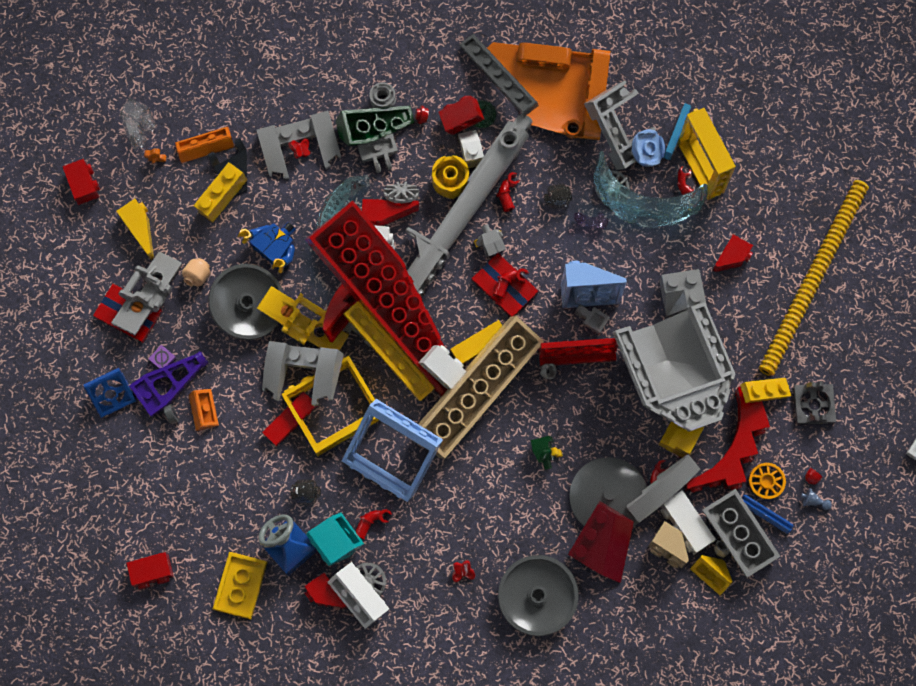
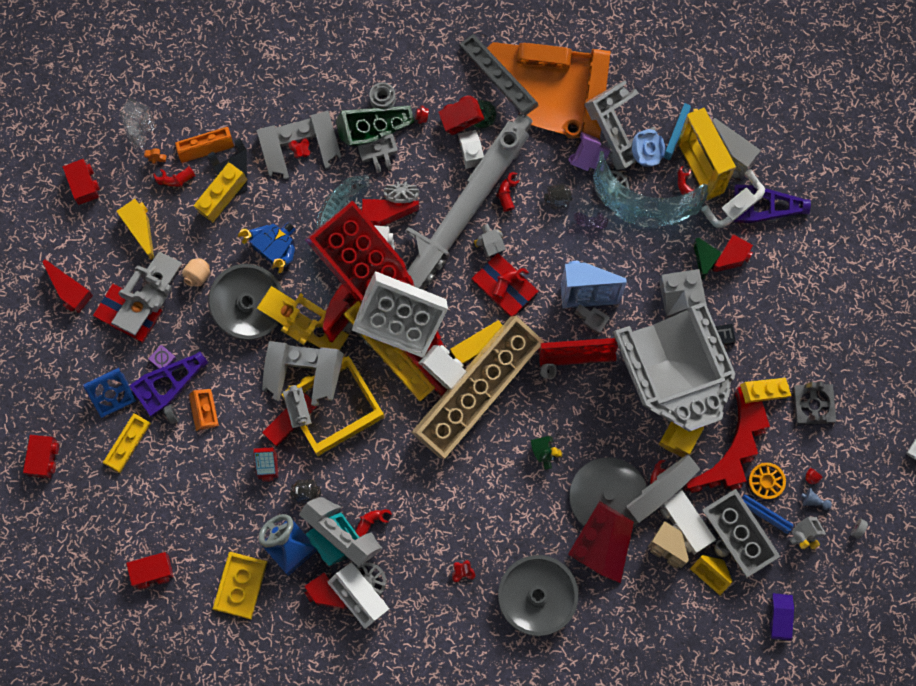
light blue window [342,399,443,502] -> none
yellow brick [432,155,469,199] -> none
yellow piece [758,180,869,376] -> none
none -> red brick [23,435,59,479]
none -> red slope [42,259,93,313]
none -> yellow tile [103,413,151,473]
none -> red piece [154,166,196,187]
none -> slope [254,447,278,482]
none -> light grey hinge [283,385,312,428]
none -> light grey wedge [299,497,382,566]
none -> white slope [352,271,448,358]
none -> medium lavender piece [569,132,610,171]
none -> dark green slope [693,238,722,279]
none -> white piece [701,169,765,228]
none -> light grey slope [712,118,761,180]
none -> black tile [715,324,736,345]
none -> dark purple plate [734,184,811,223]
none -> dark purple slope [770,593,794,641]
none -> light grey piece [790,517,826,549]
none -> light grey tile [851,518,868,539]

